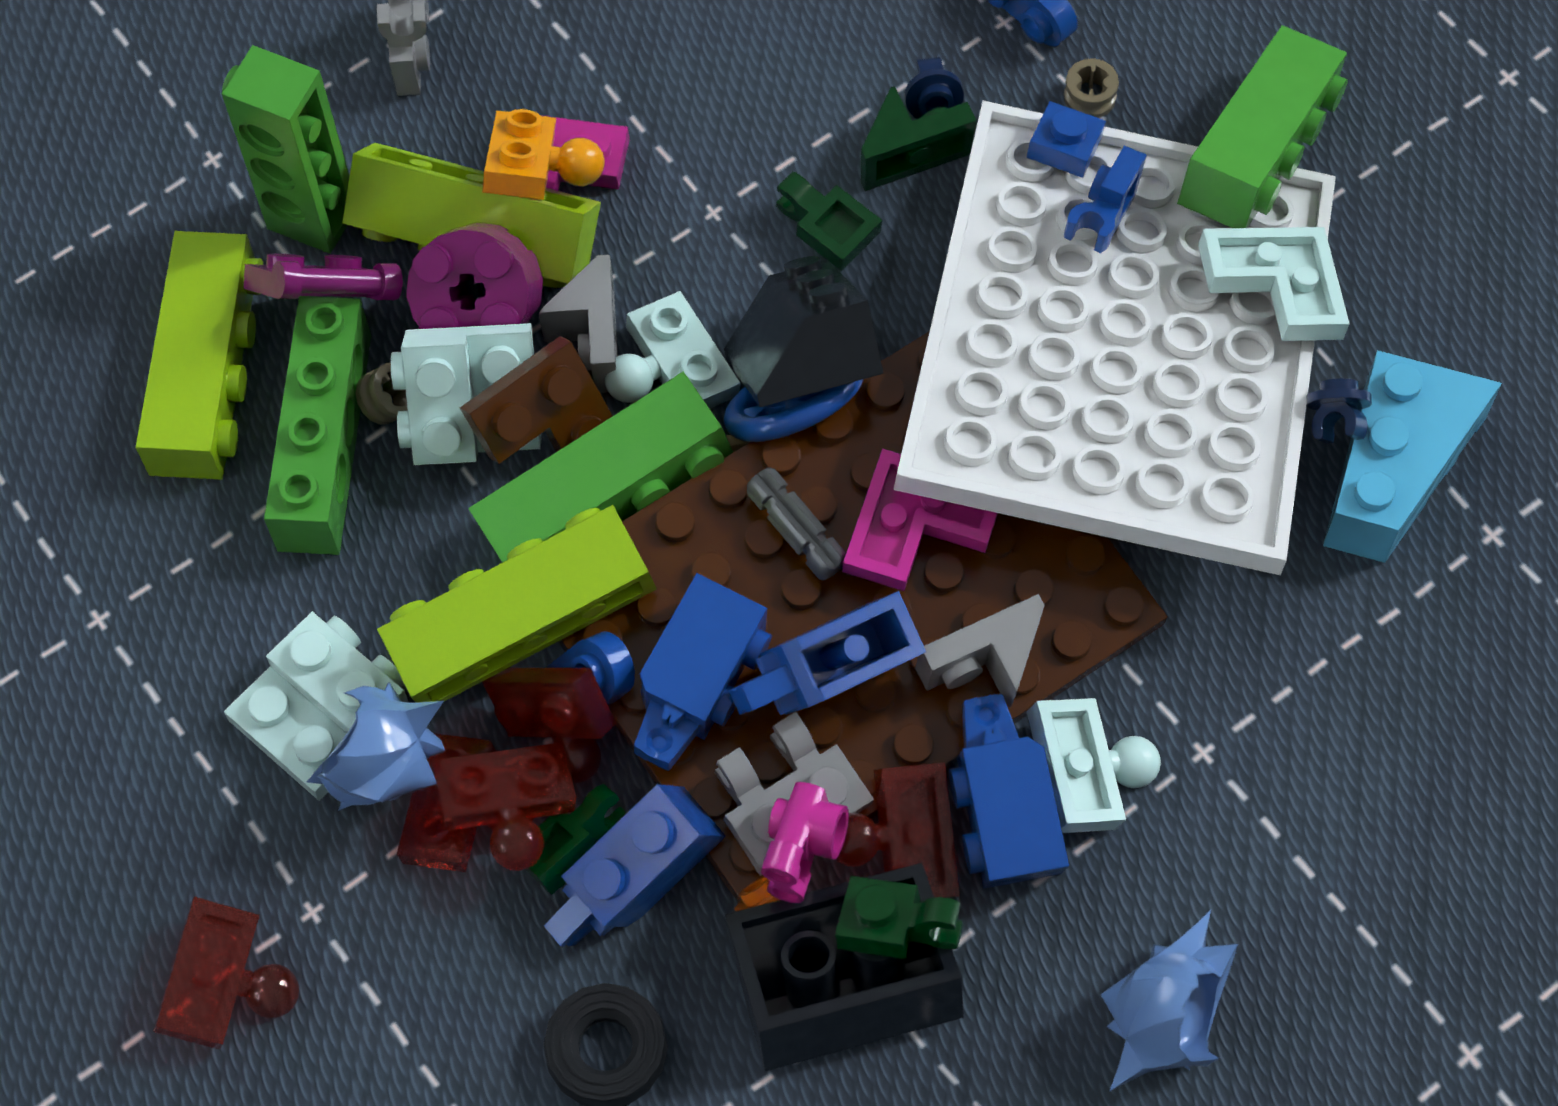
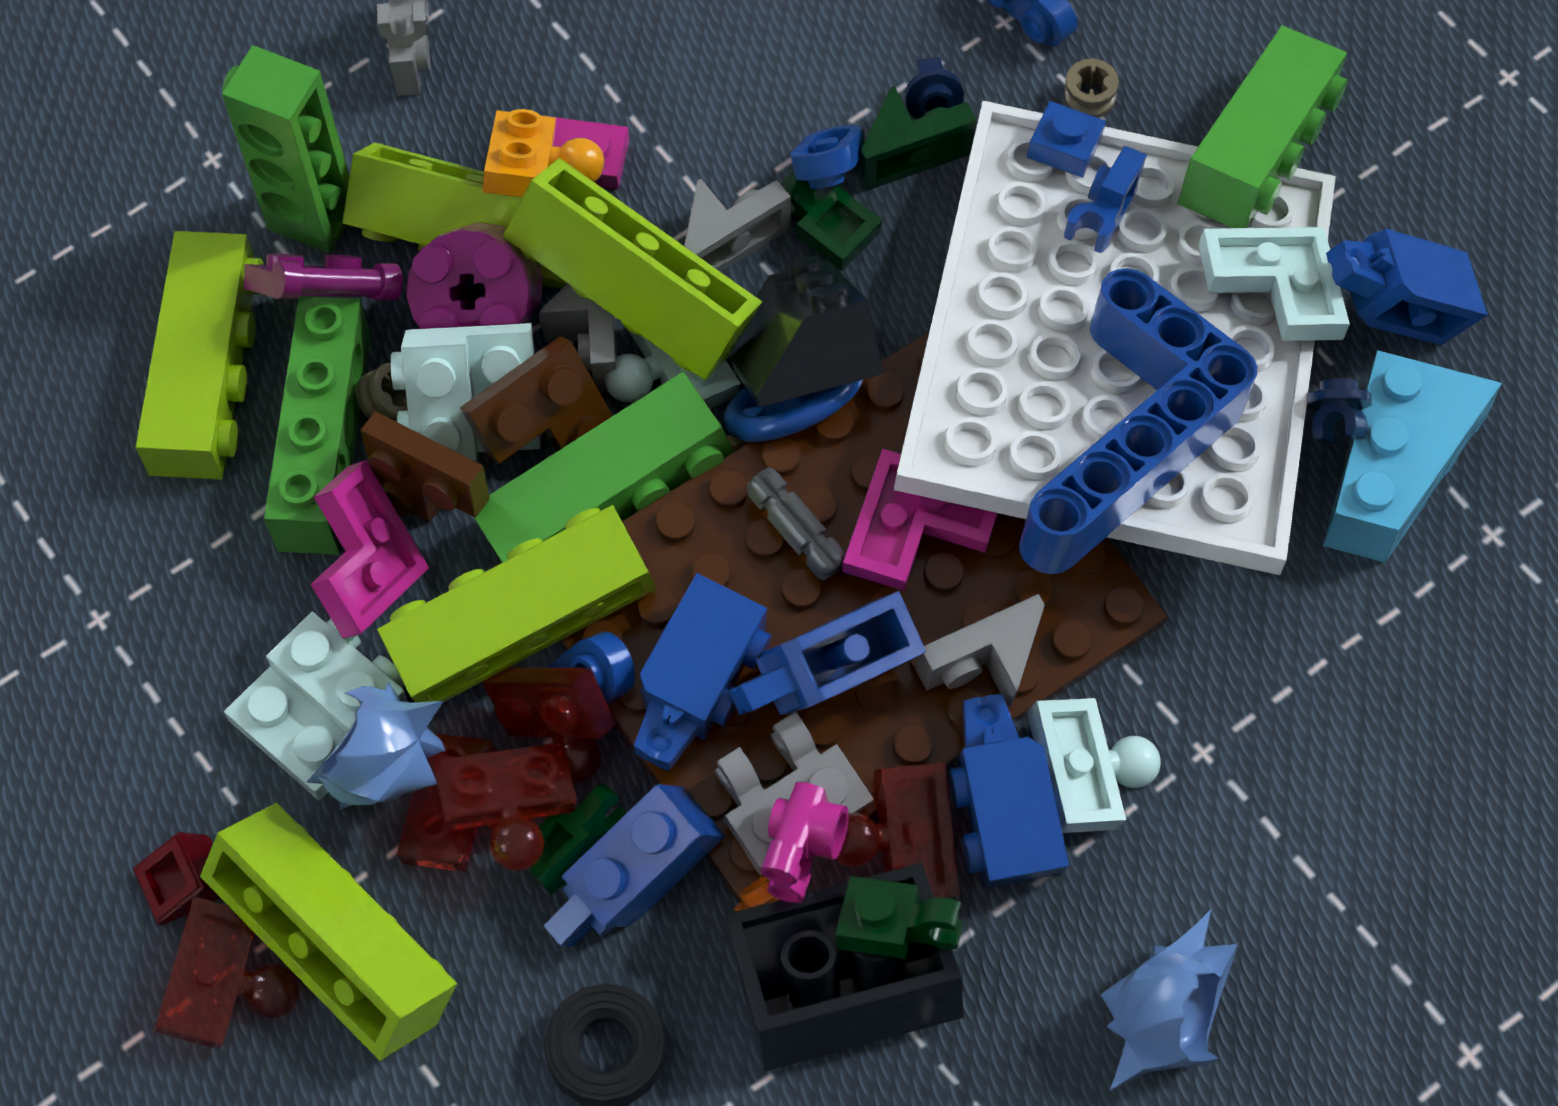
none -> dark red slope [133,832,220,925]
none -> lime brick [200,802,457,1061]
none -> dark pink plate [310,460,429,639]
none -> reddish brown plate [361,411,490,523]
none -> lime brick [502,158,762,381]
none -> light grey slope [684,179,791,272]
none -> blue plate [790,125,865,189]
none -> blue beam [1019,268,1258,574]
none -> blue hinge [1326,229,1488,345]

